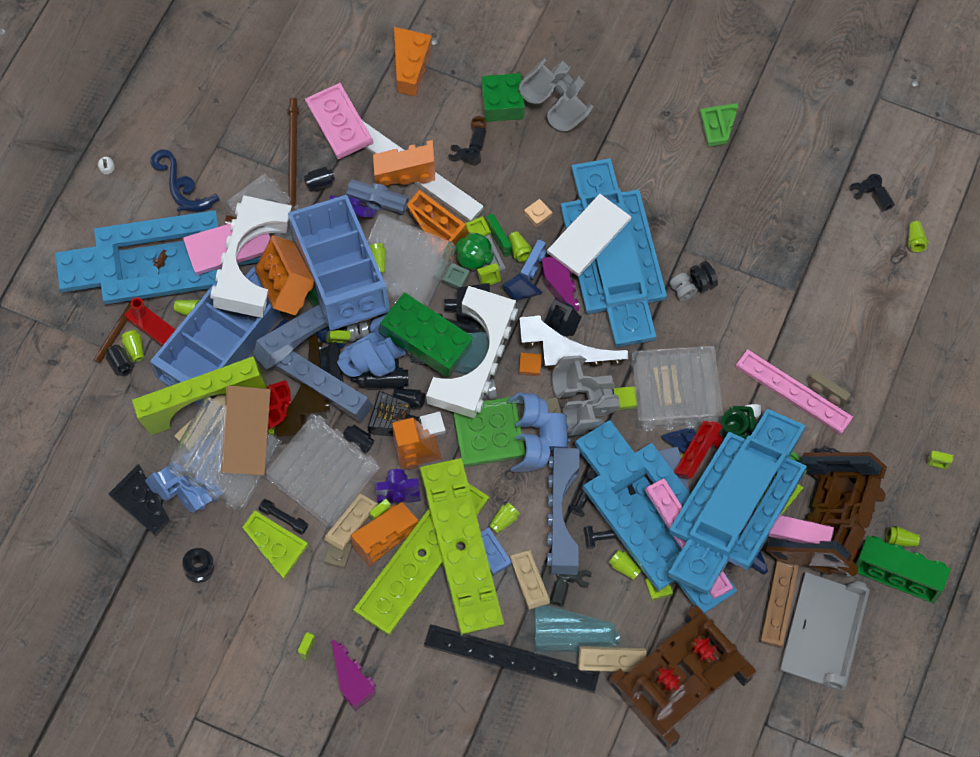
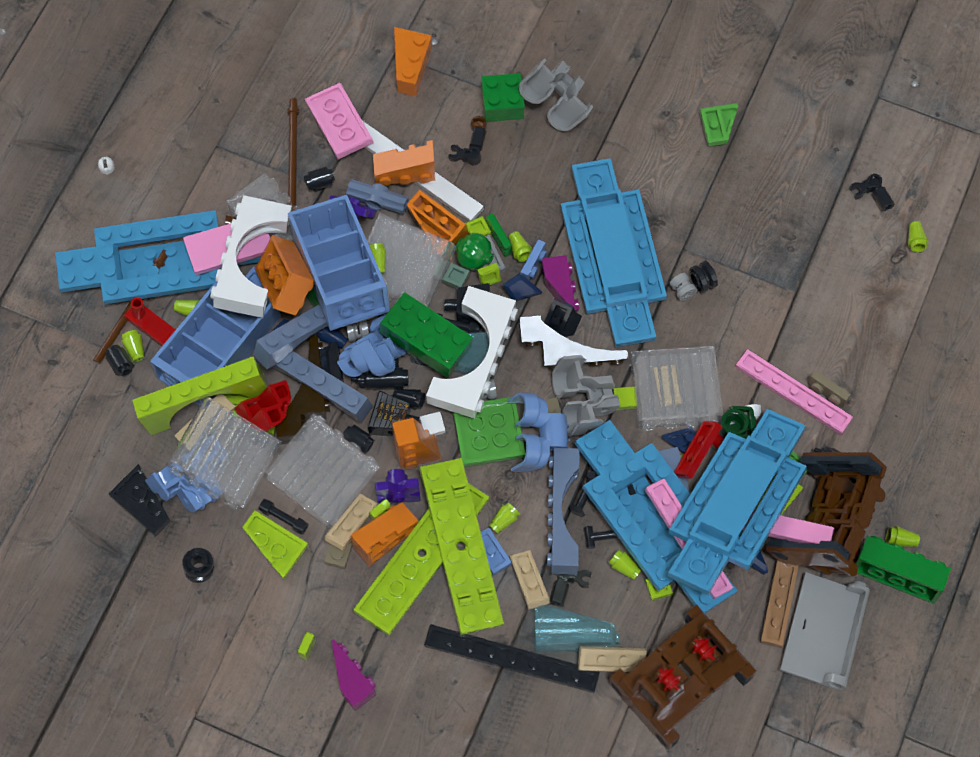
dark blue plant [150,149,220,212] -> none
medium nougat tile [220,386,270,476] -> none
lime tile [326,330,351,344] -> none
orange tile [519,353,542,376] -> none
light nougat plate [524,199,552,227] -> none
white tile [547,194,631,277] -> none
lime tile [927,450,953,470] -> none

